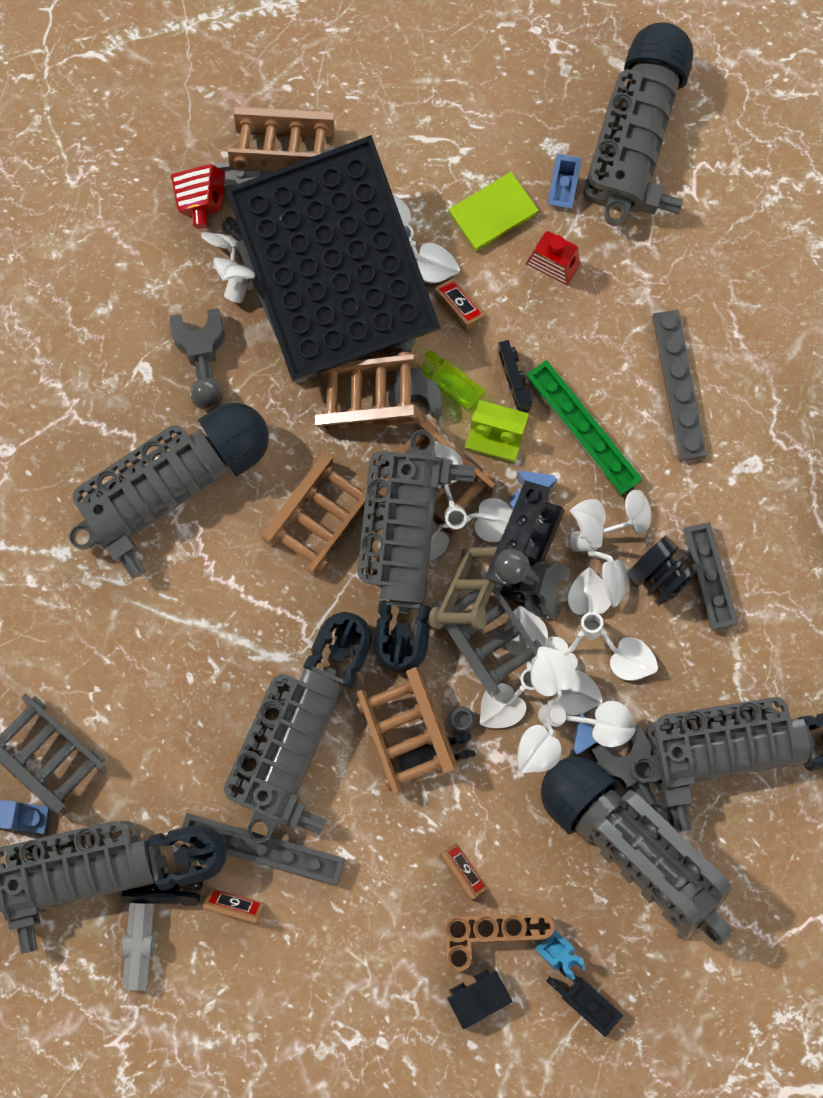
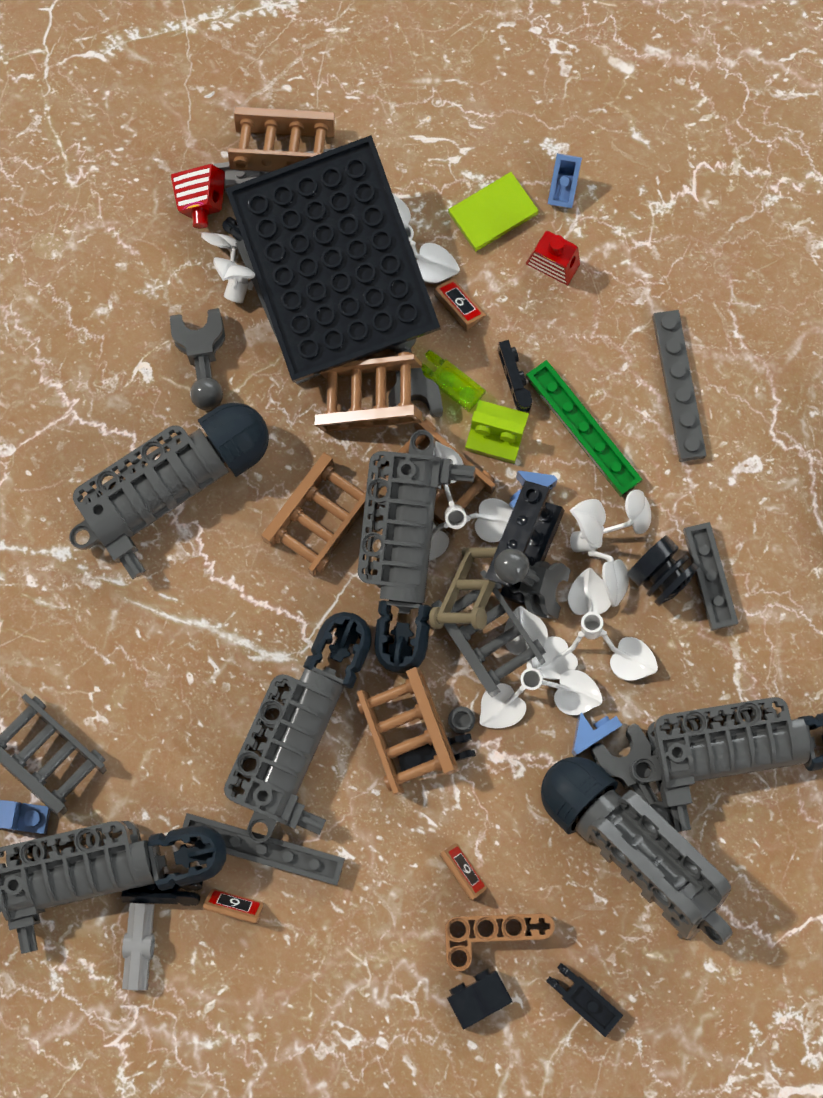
white plant [517,647,636,773] -> none
dark azure plate [535,930,586,980] -> none
dark grey piece [584,22,694,226] -> none

